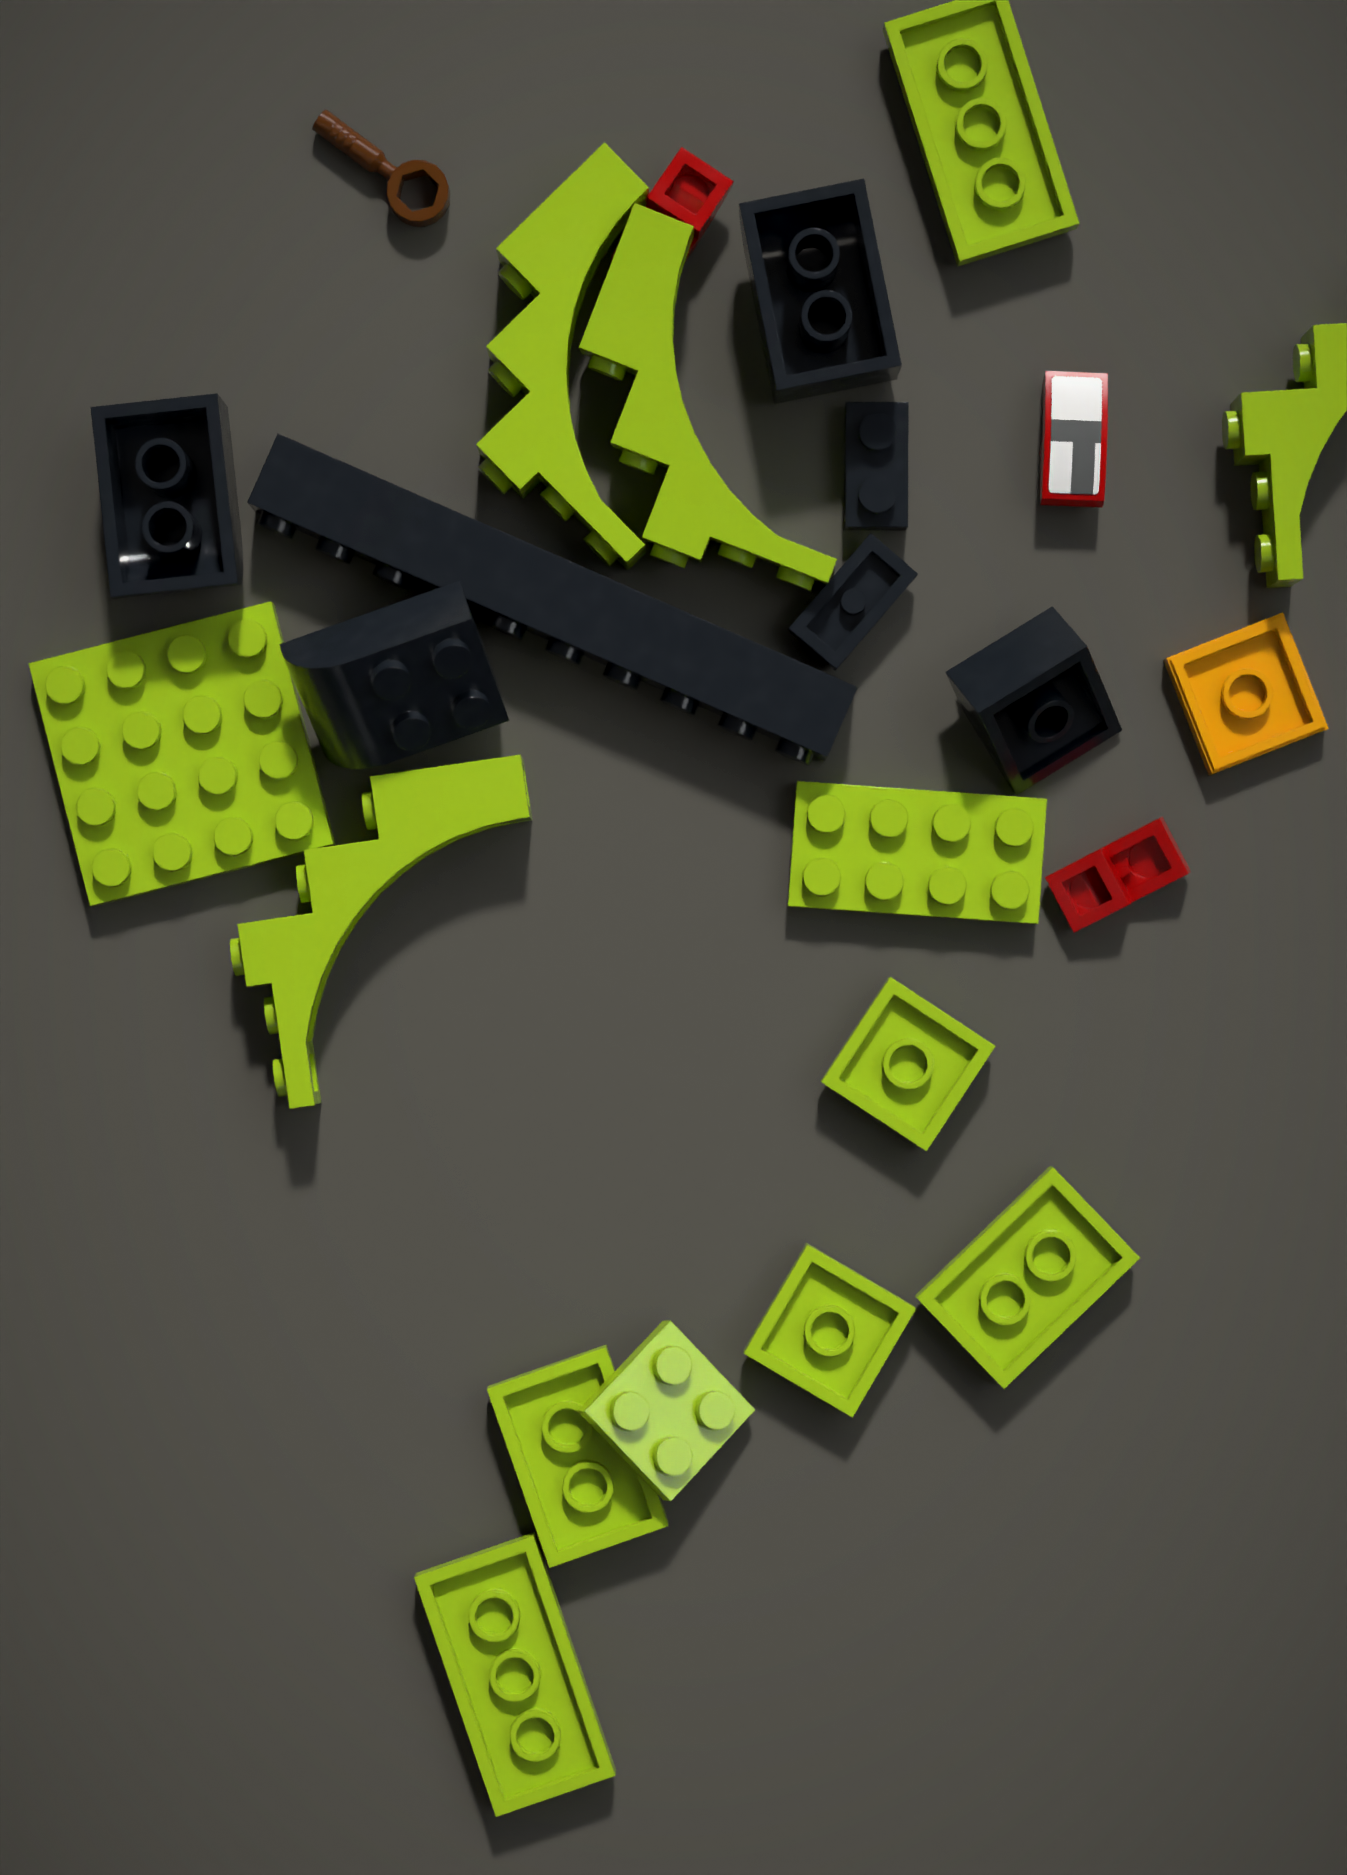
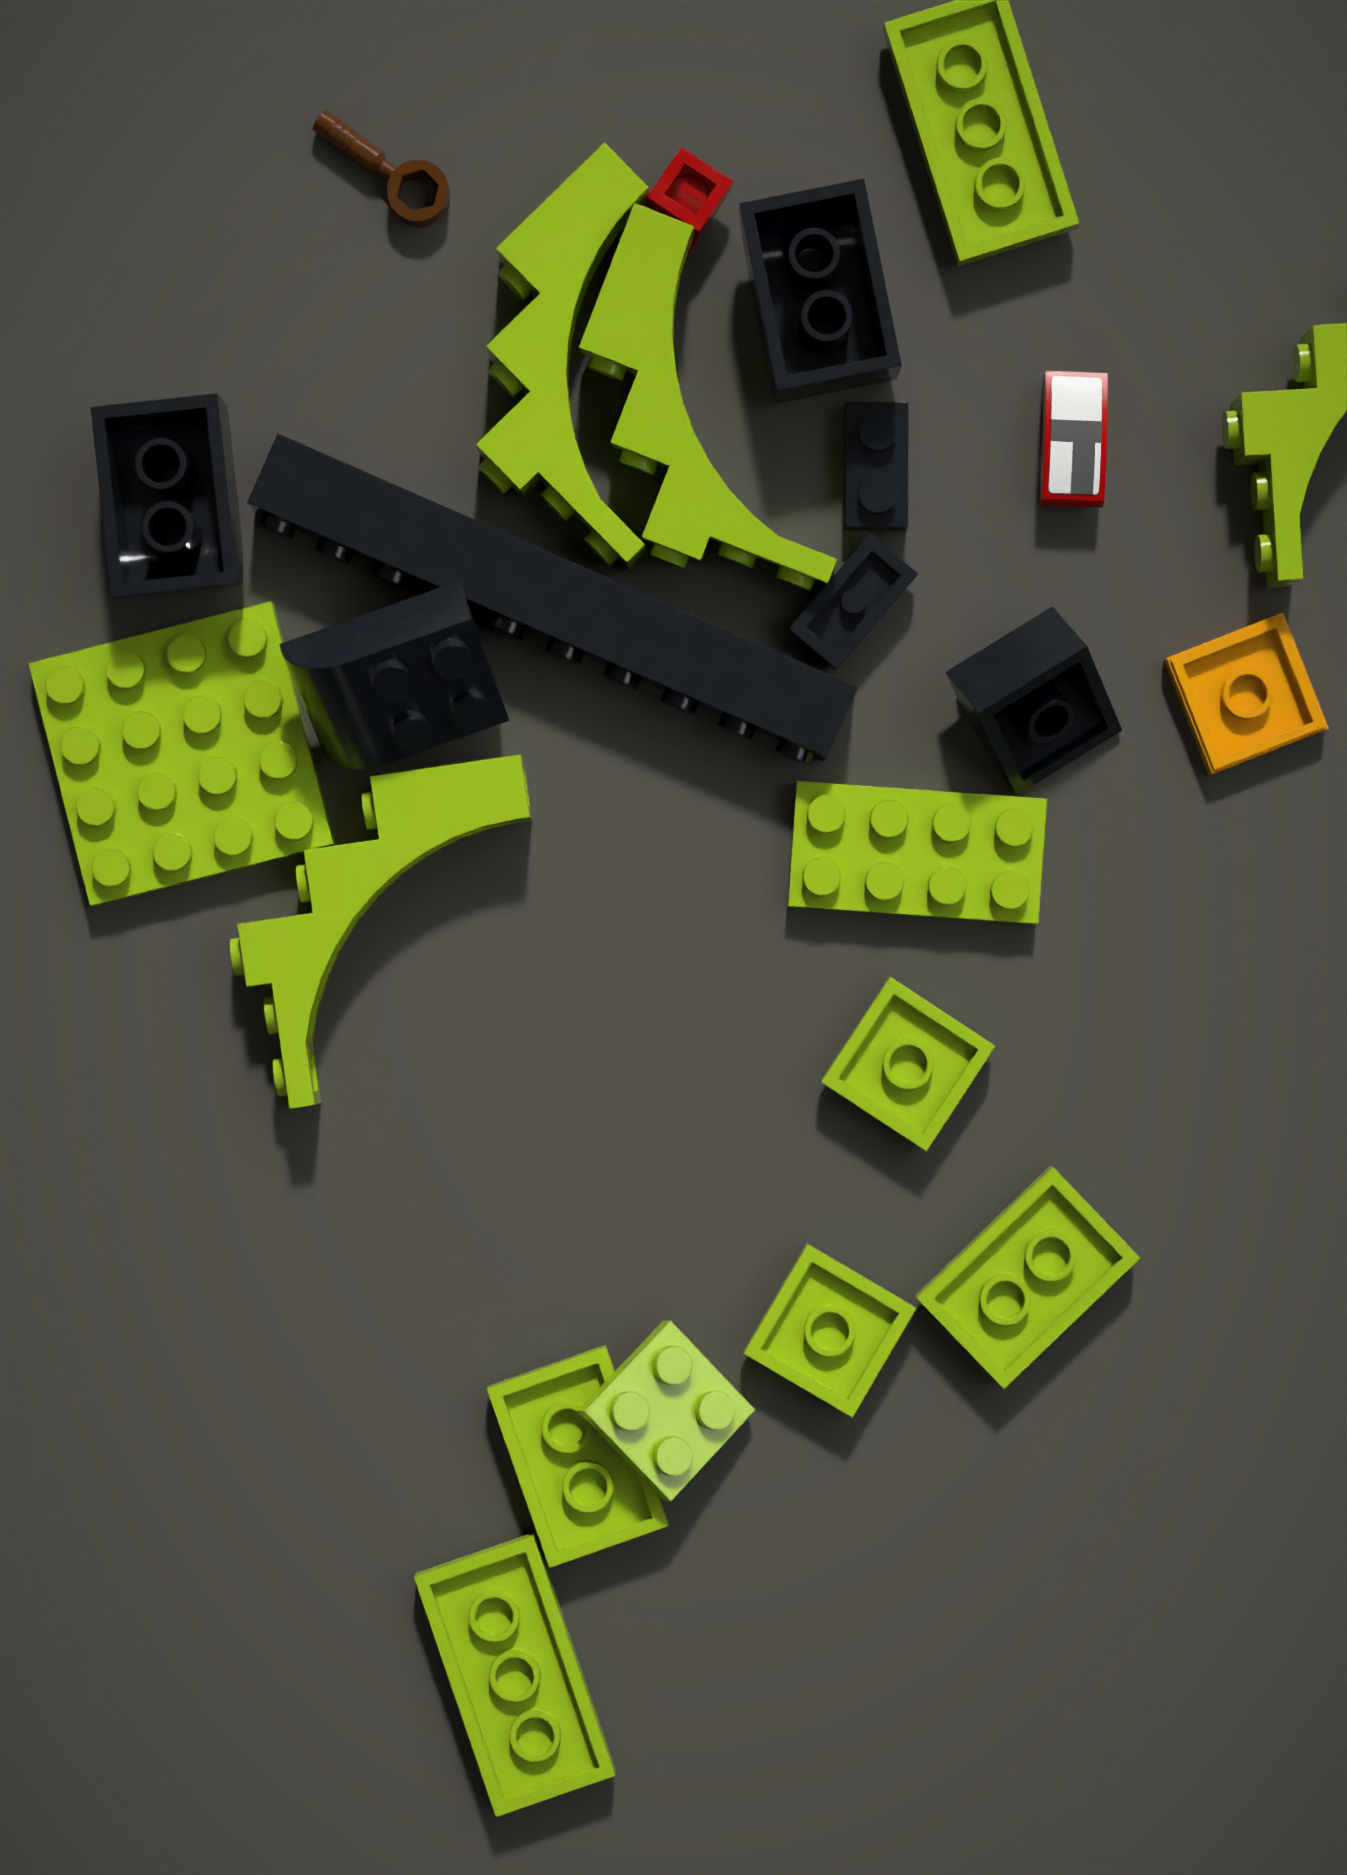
red slope [1045,817,1191,933] -> none

